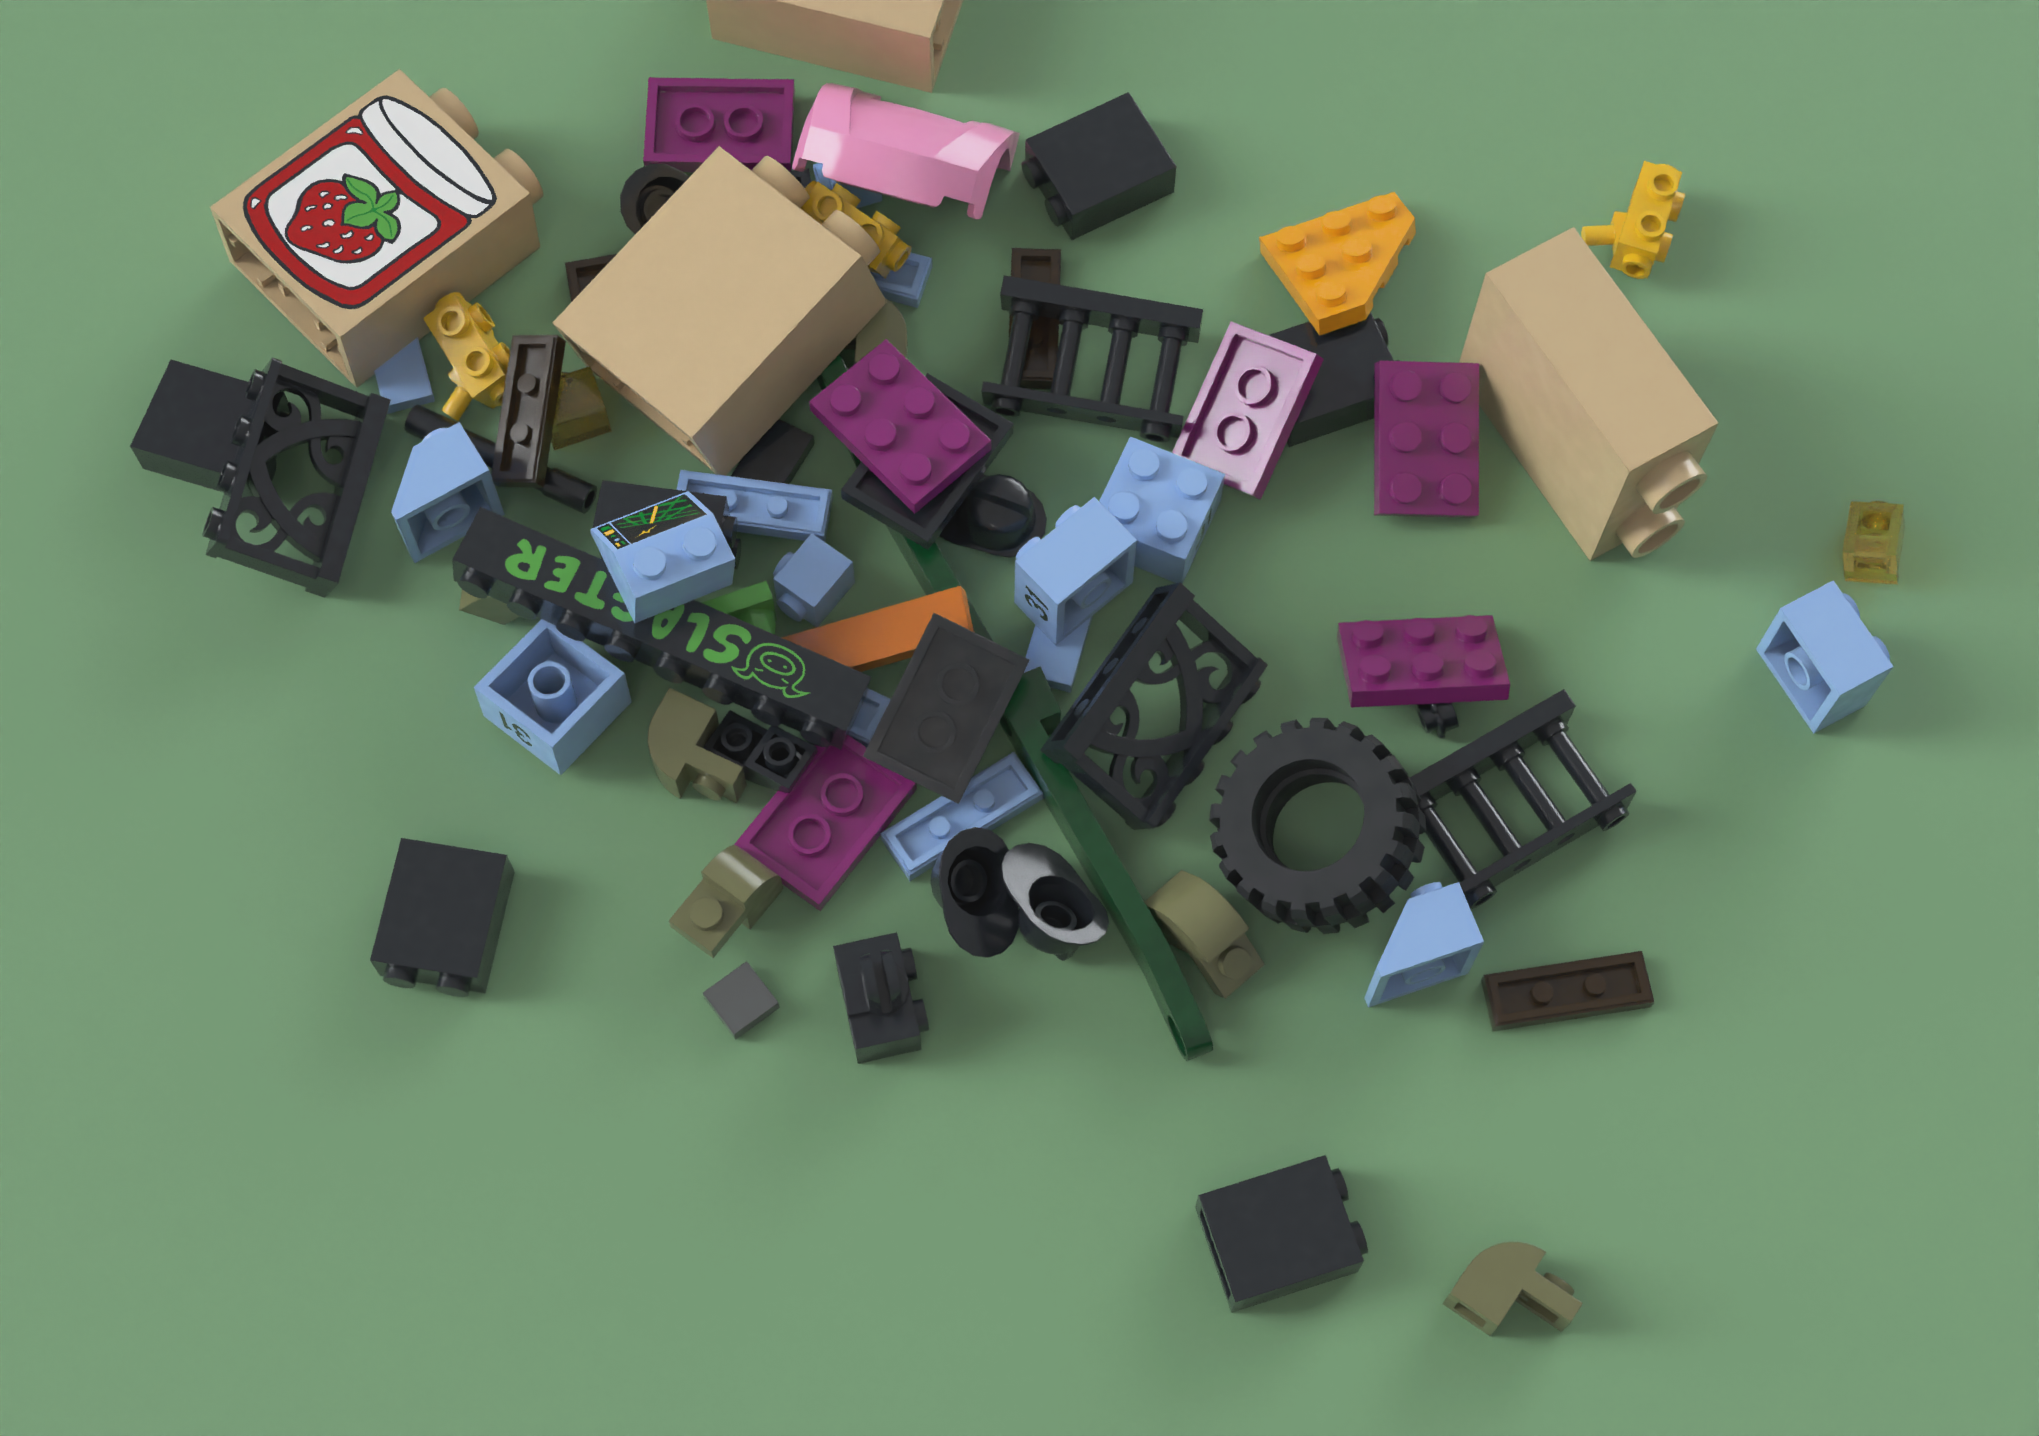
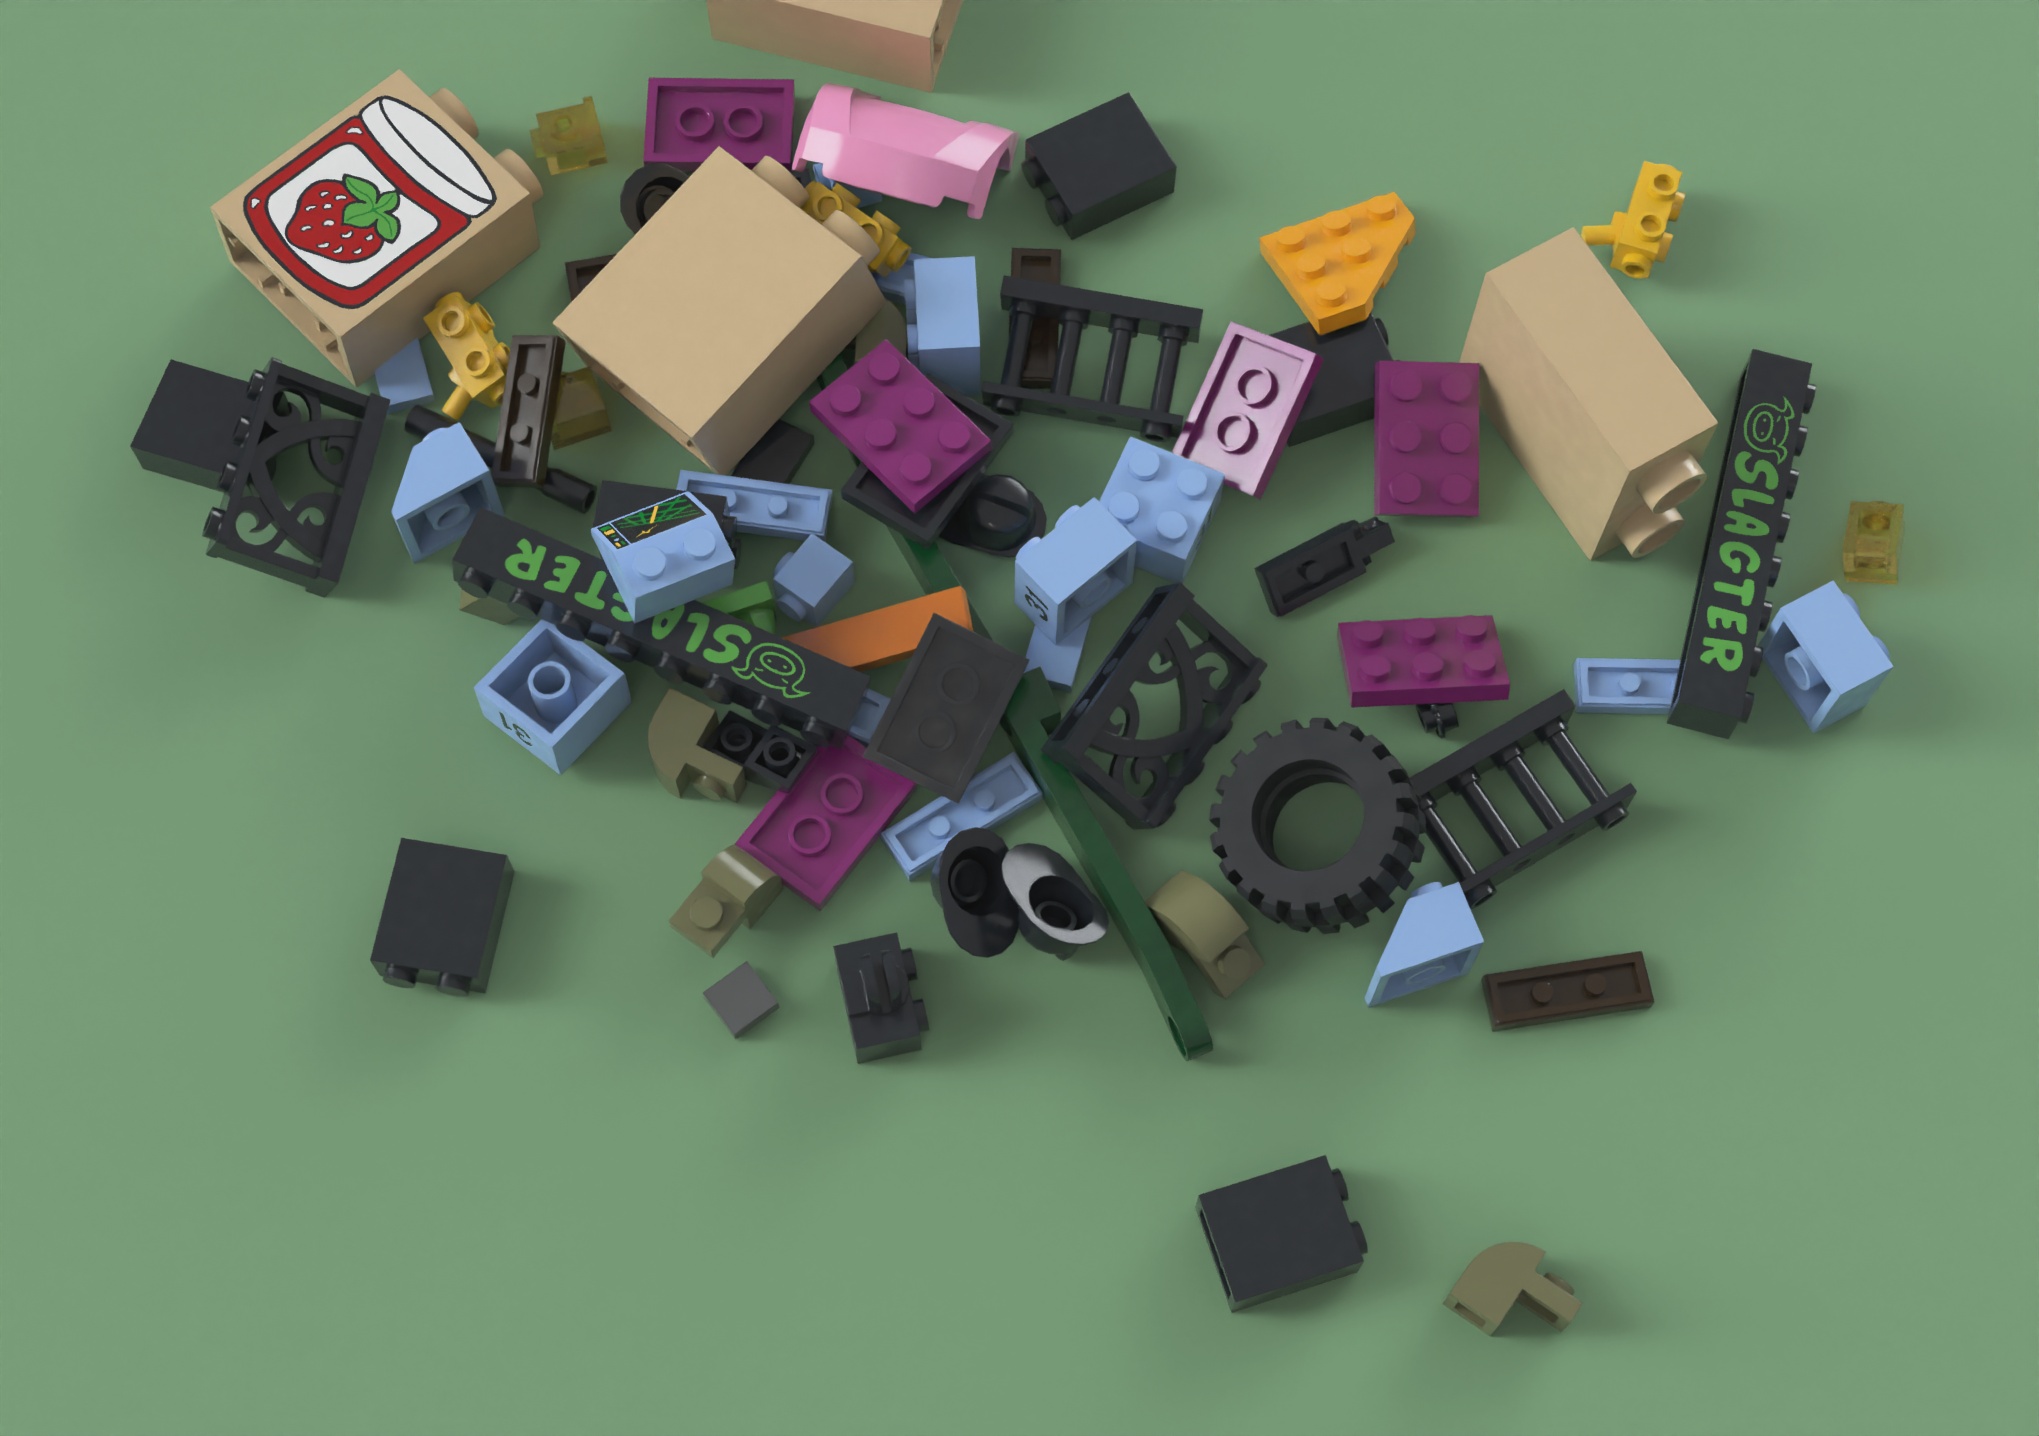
none -> clear yellow brick [529,96,608,175]
none -> light blue brick [904,256,981,395]
none -> black hinge [1254,517,1395,617]
none -> light blue tile [1573,658,1680,714]
none -> black brick [1667,349,1816,739]

